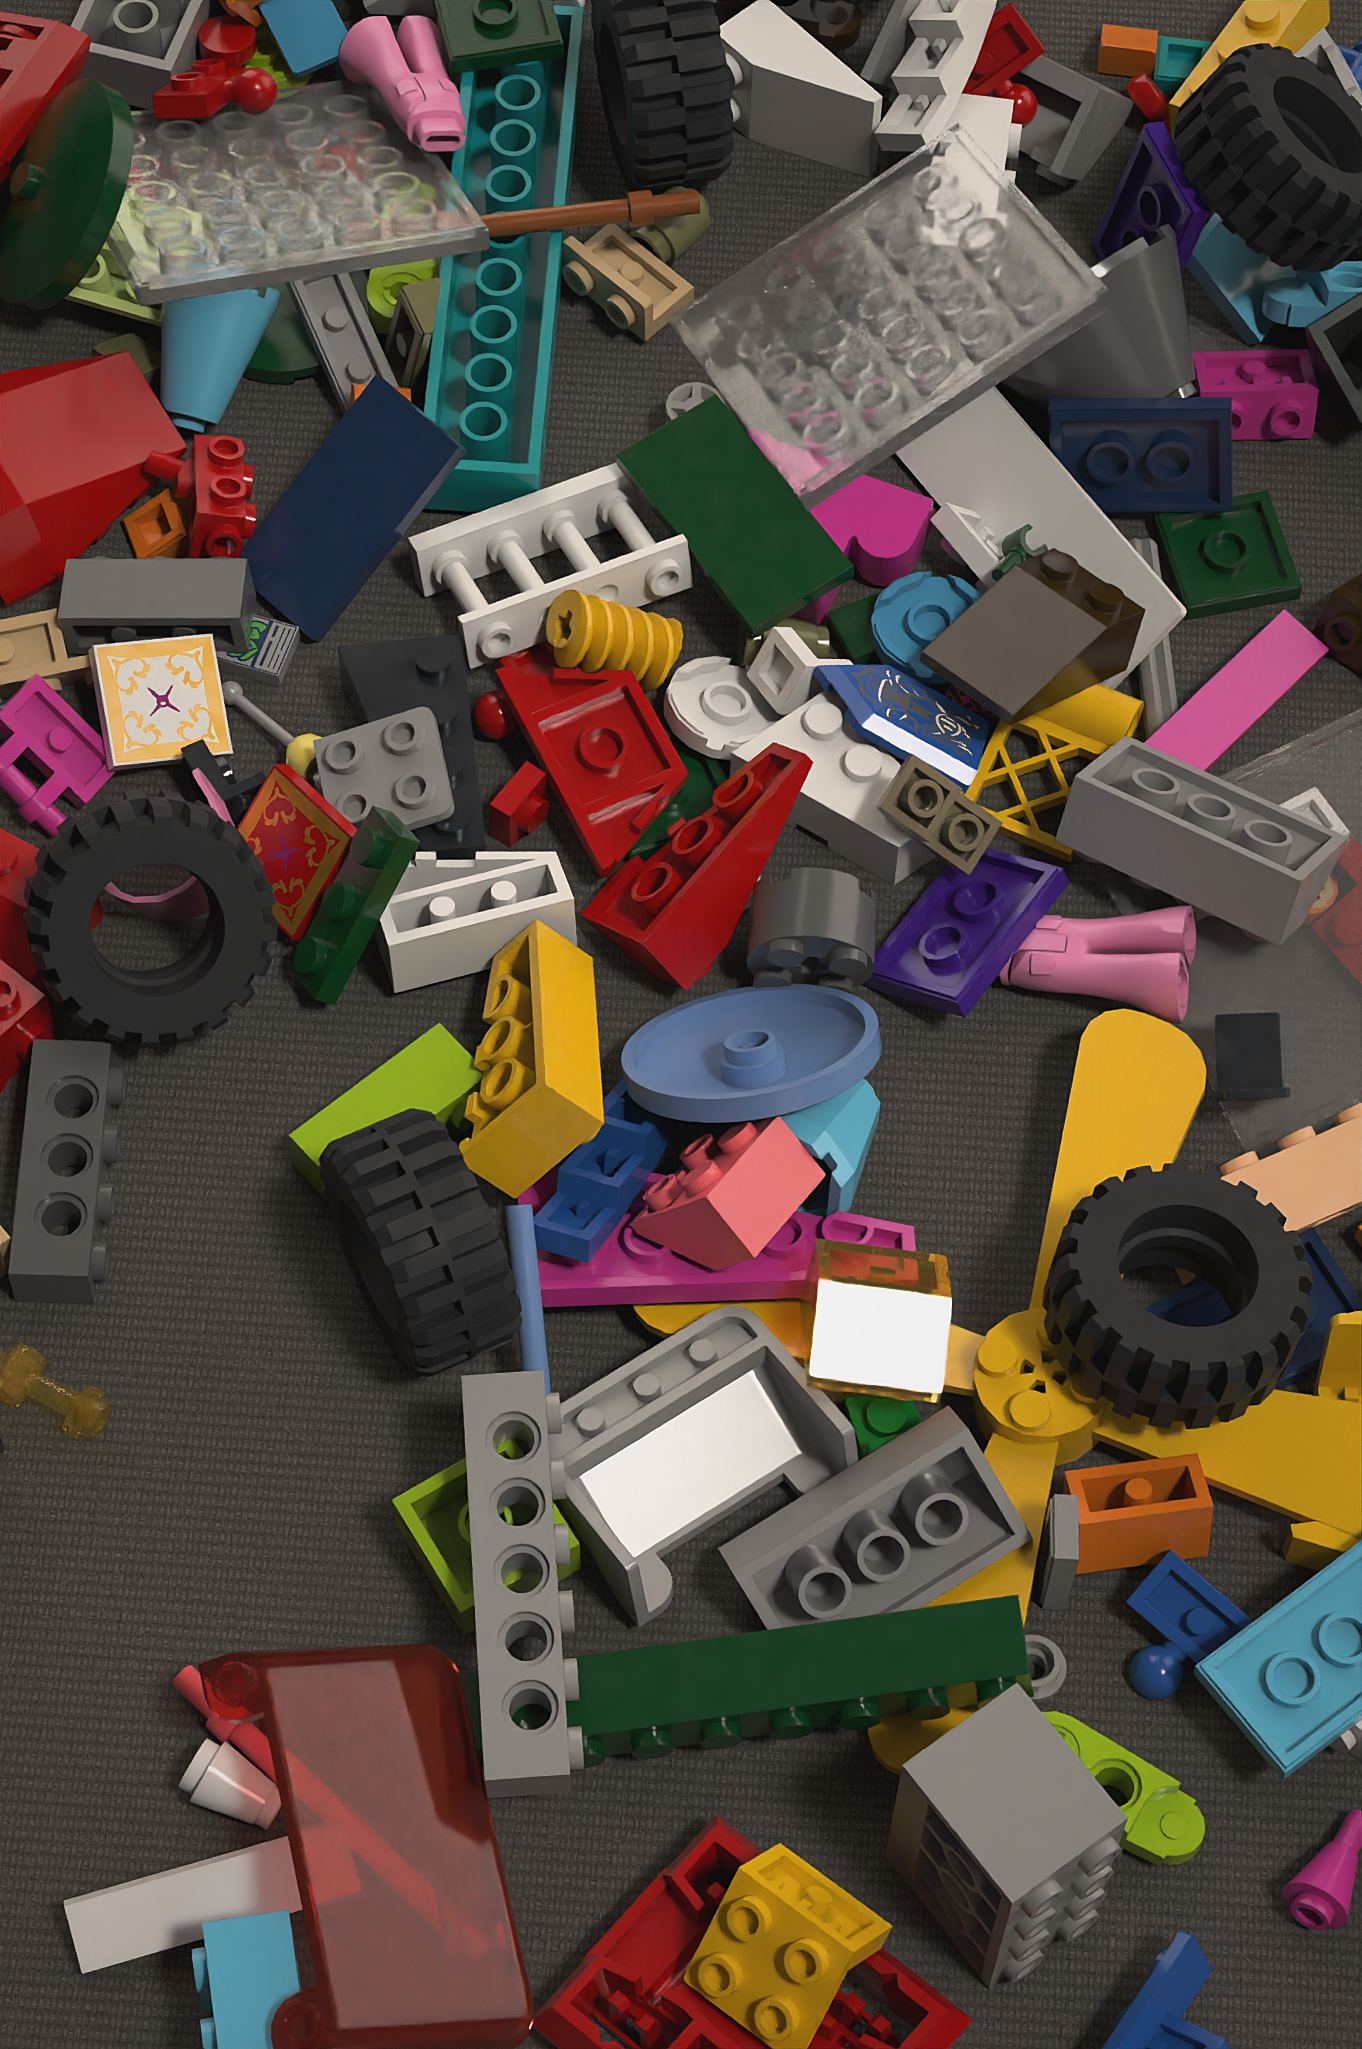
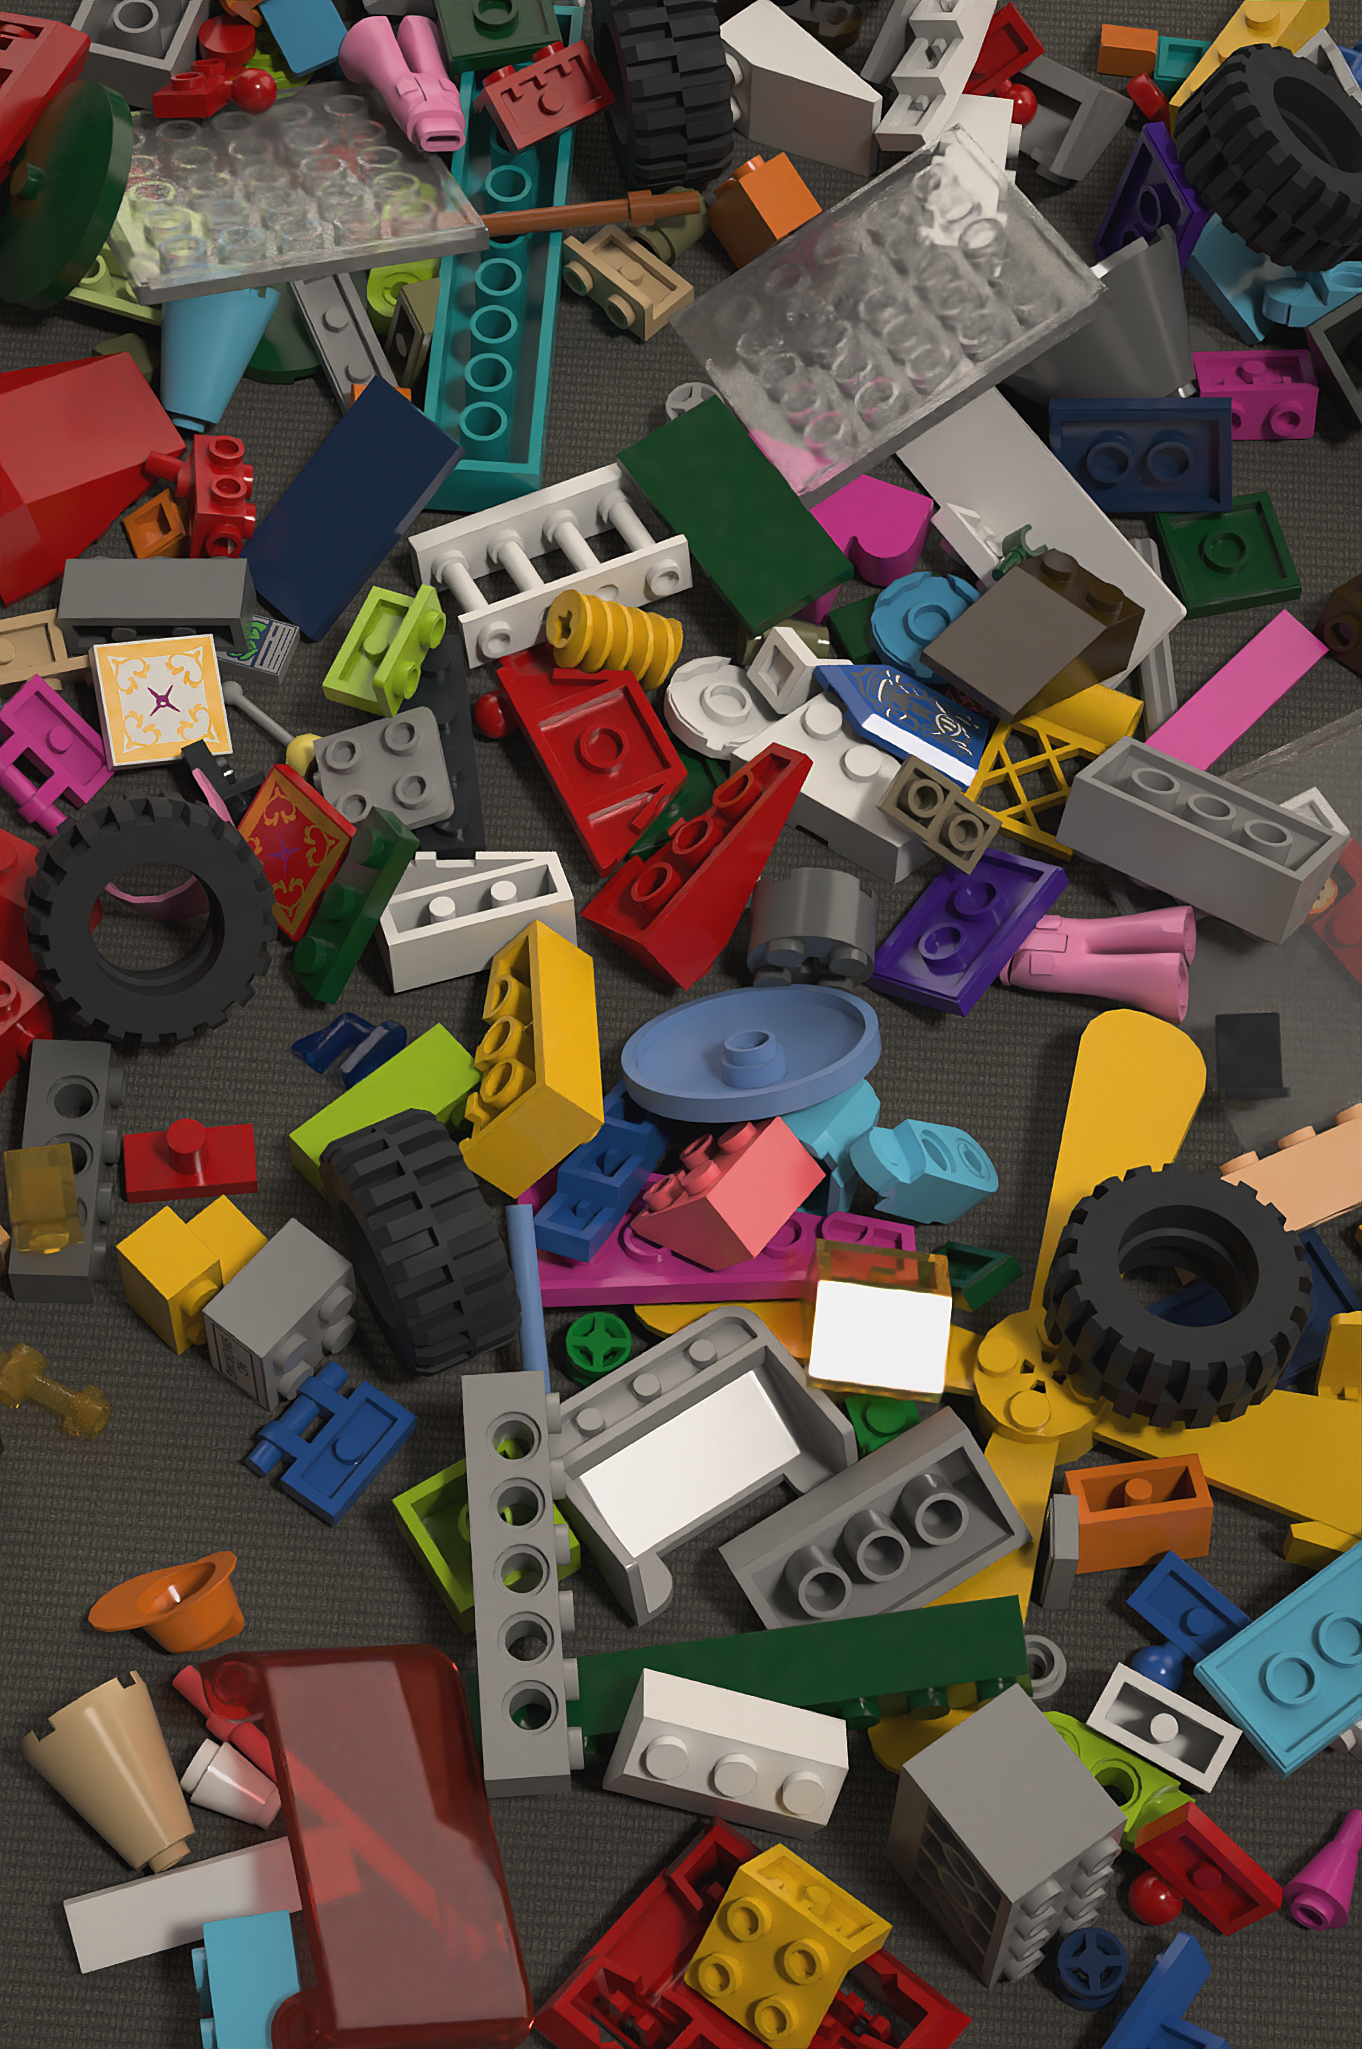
red plate [489,761,550,849] -> none
none -> clear yellow brick [3,1142,84,1254]
none -> tan cone [18,1670,196,1874]
none -> orange piece [88,1551,245,1654]
none -> yellow brick [116,1194,269,1356]
none -> red tile [123,1118,258,1204]
none -> light grey brick [202,1217,359,1413]
none -> blue plate [245,1361,418,1527]
none -> clear blue piece [291,1012,408,1091]
none -> lime bracket [322,584,446,718]
none -> red bracket [473,40,616,156]
none -> green wheel [566,1312,632,1390]
none -> white slope [603,1668,849,1840]
none -> orange brick [707,152,822,273]
none -> medium azure piece [850,1119,999,1224]
none -> dark green tile [911,1241,1023,1312]
none -> dark blue wheel [1052,1927,1128,2012]
none -> white brick [1085,1662,1243,1794]
none -> red plate [1128,1801,1283,1937]

